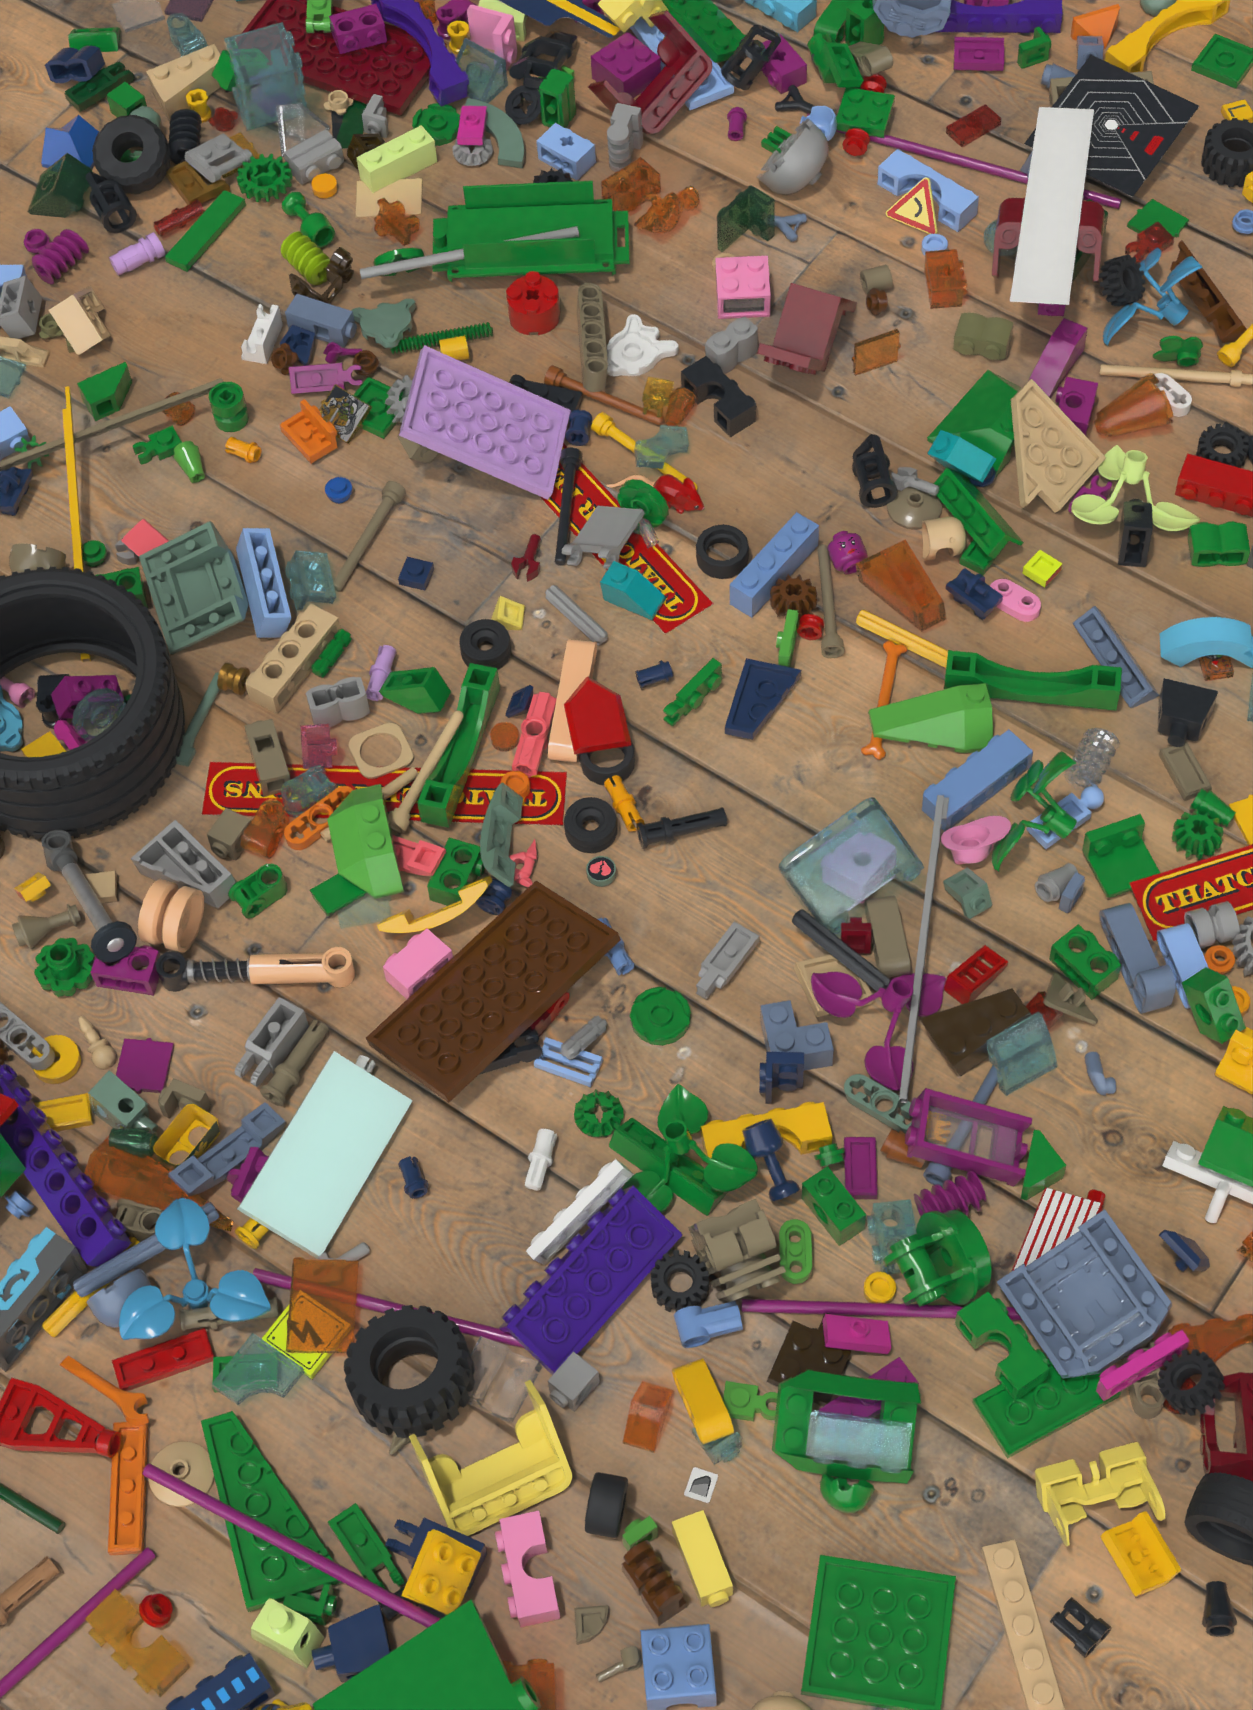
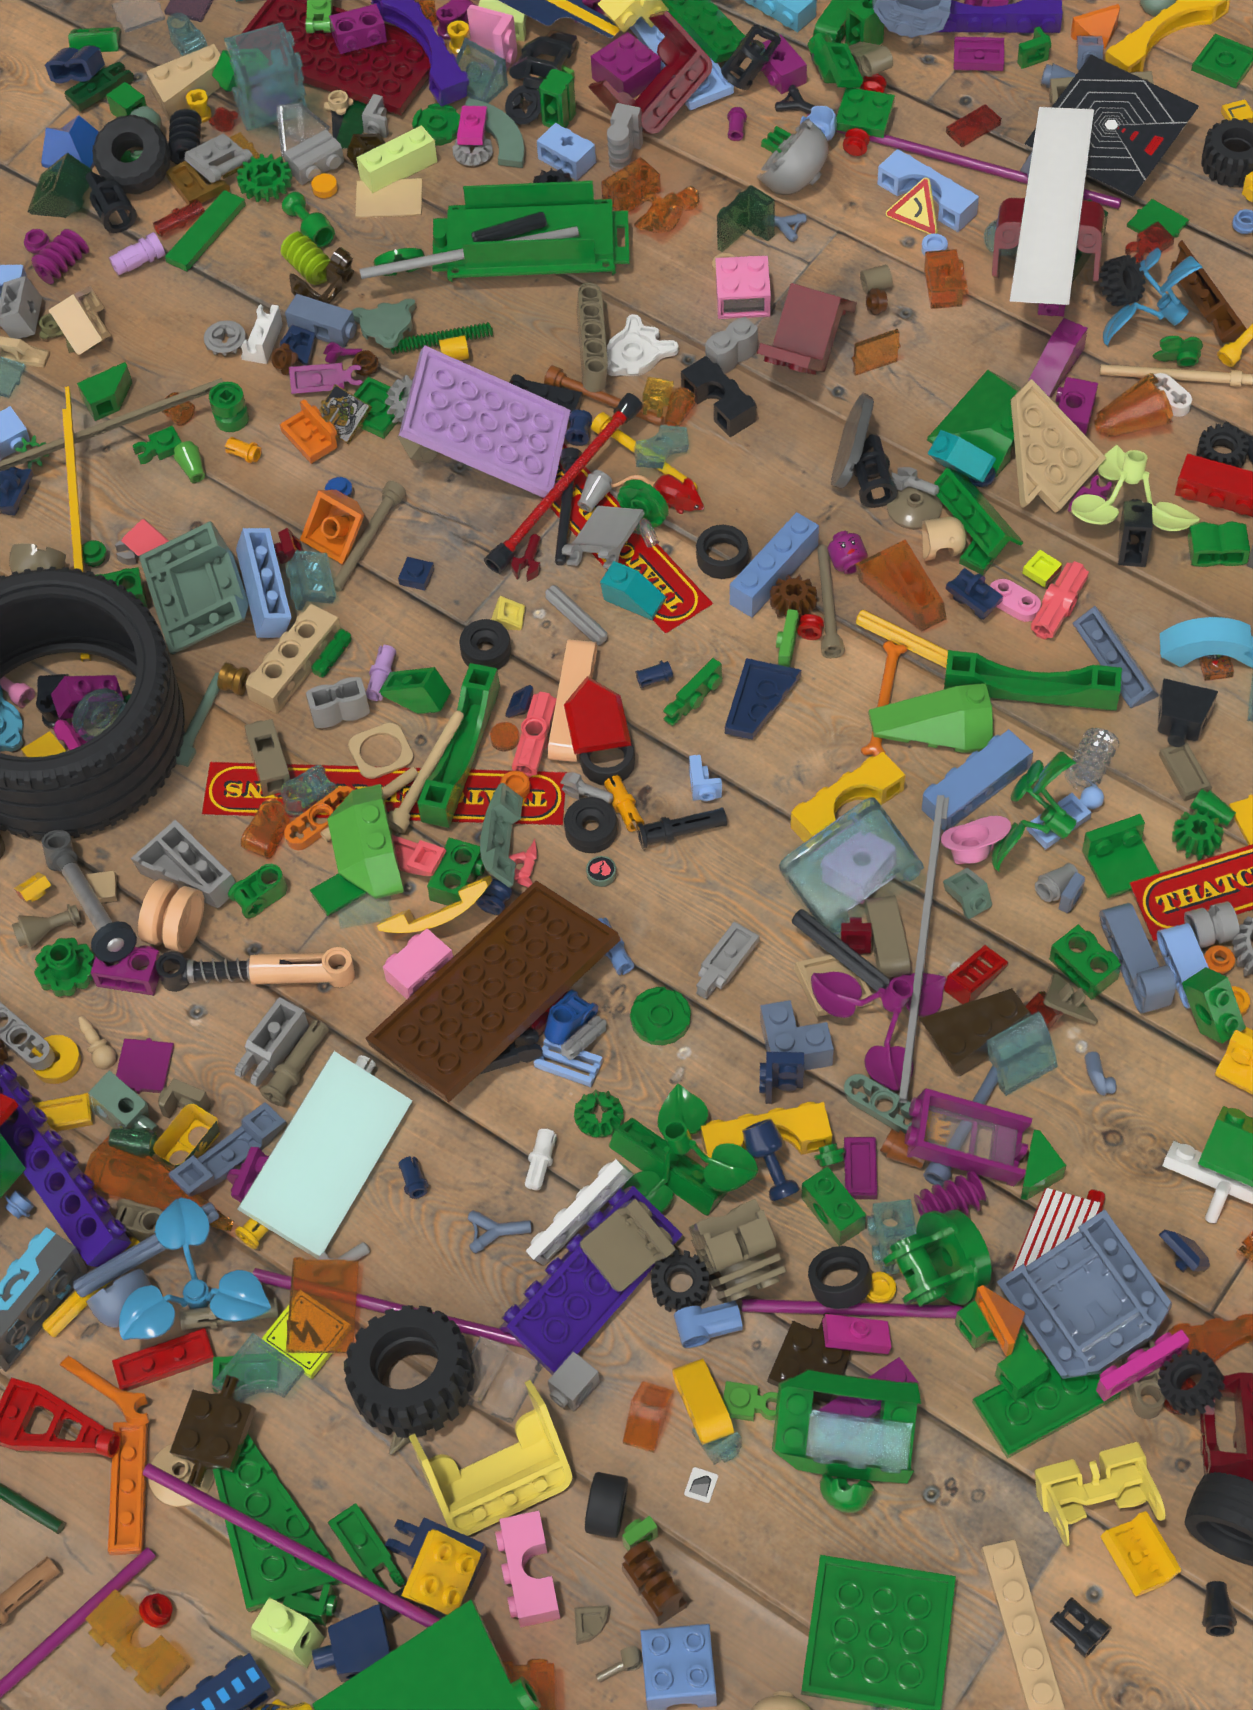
dark tan brick [207,808,255,861] -> none
clear pink brick [300,724,337,769] -> none
clear orange hips [374,198,420,246] -> none
red brick [506,271,560,335] -> none
light yellow brick [672,1510,733,1607] -> none
bright green plate [779,1219,812,1284] -> none
olive brick [953,313,1013,360] -> none
none -> dark brown plate [170,1375,256,1488]
none -> light grey gear [204,321,246,357]
none -> dark red tile [274,528,307,566]
none -> orange slope [300,489,365,565]
none -> sand blue piece [468,1210,532,1254]
none -> black axle [471,212,547,242]
none -> red hose [484,393,643,574]
none -> blue piece [544,989,599,1045]
none -> light grey bar [560,772,613,804]
none -> light grey cone [577,470,613,512]
none -> dark tan bracket [580,1199,676,1292]
none -> light blue bracket [689,755,722,801]
none -> yellow arch [791,752,905,852]
none -> black tyre [808,1246,872,1309]
none -> dark grey tile [831,393,874,489]
none -> orange slope [975,1285,1025,1357]
none -> coral piece [1031,561,1089,640]

